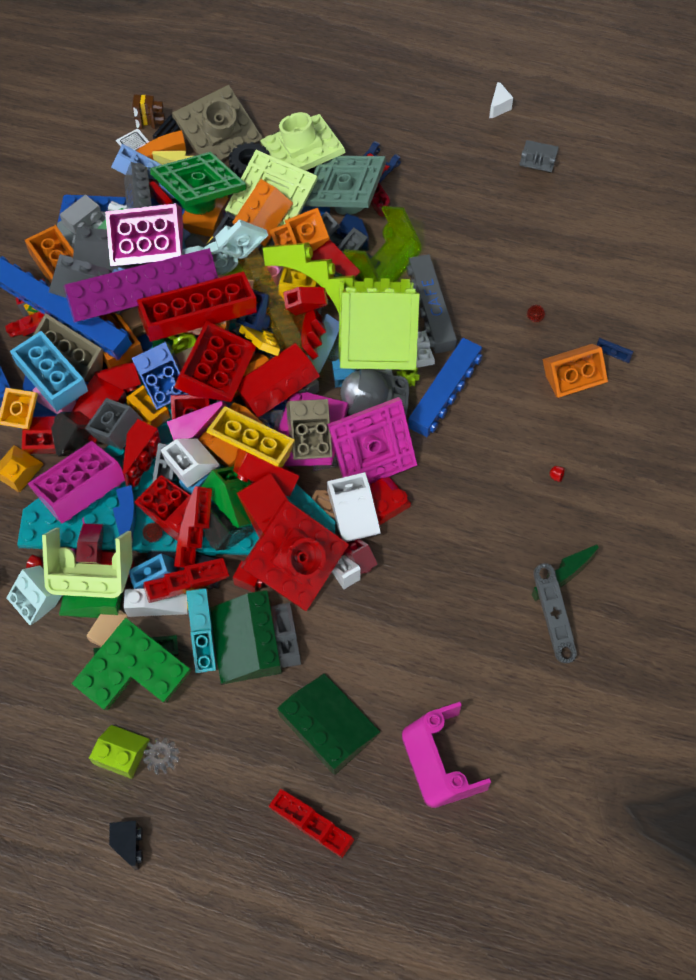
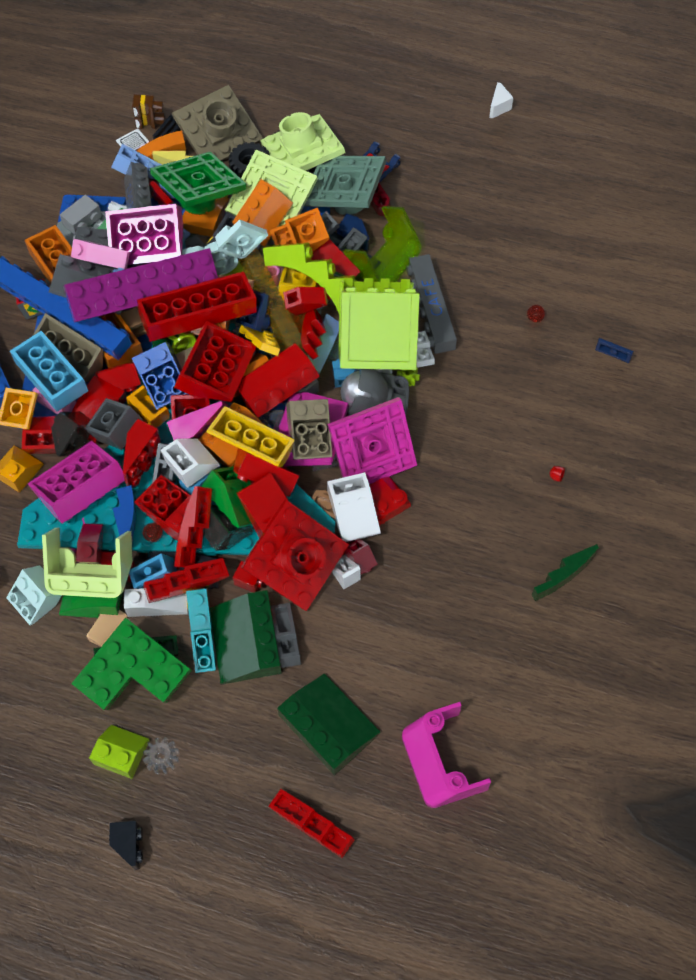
red hinge [5,312,44,338] -> none
red hinge [26,555,43,568] -> none
blue brick [408,338,483,437] -> none
dark grey hinge [519,140,558,172] -> none
dark grey piece [533,563,577,663] -> none
orange slope [543,344,608,398] -> none
none -> bright pink slope [71,239,130,269]

